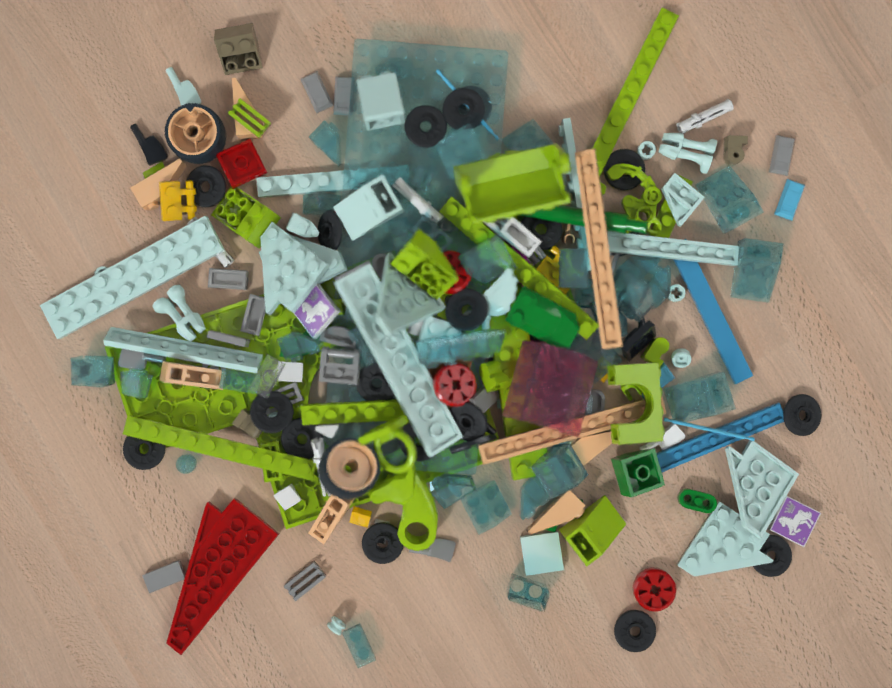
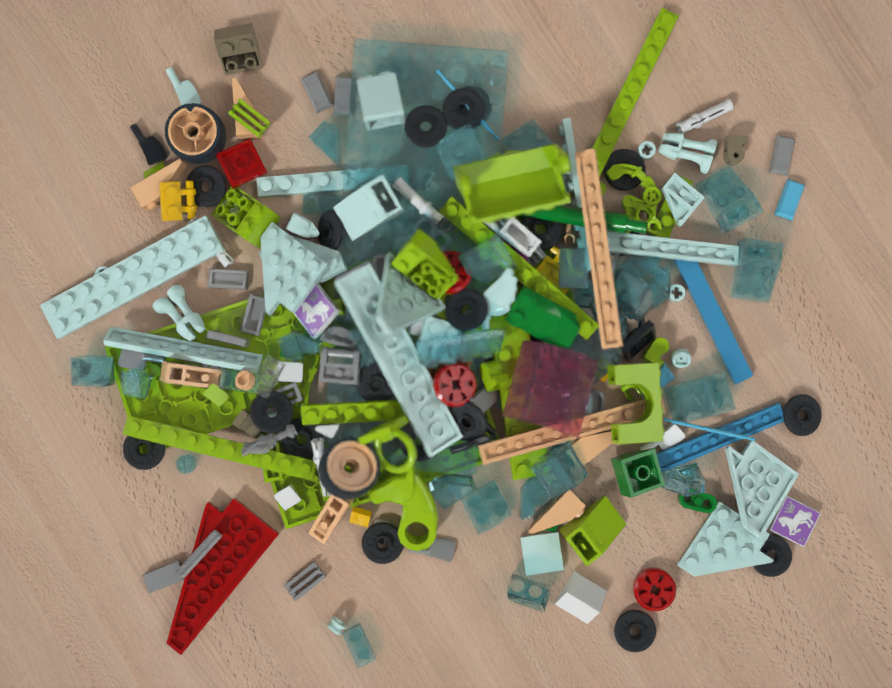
none -> light grey axle [177,530,222,578]
none -> lime sticker [203,383,230,407]
none -> light nougat tile [235,370,255,391]
none -> light grey piece [242,424,297,456]
none -> white slope [554,571,607,624]
none -> clear light blue slope [661,463,705,497]

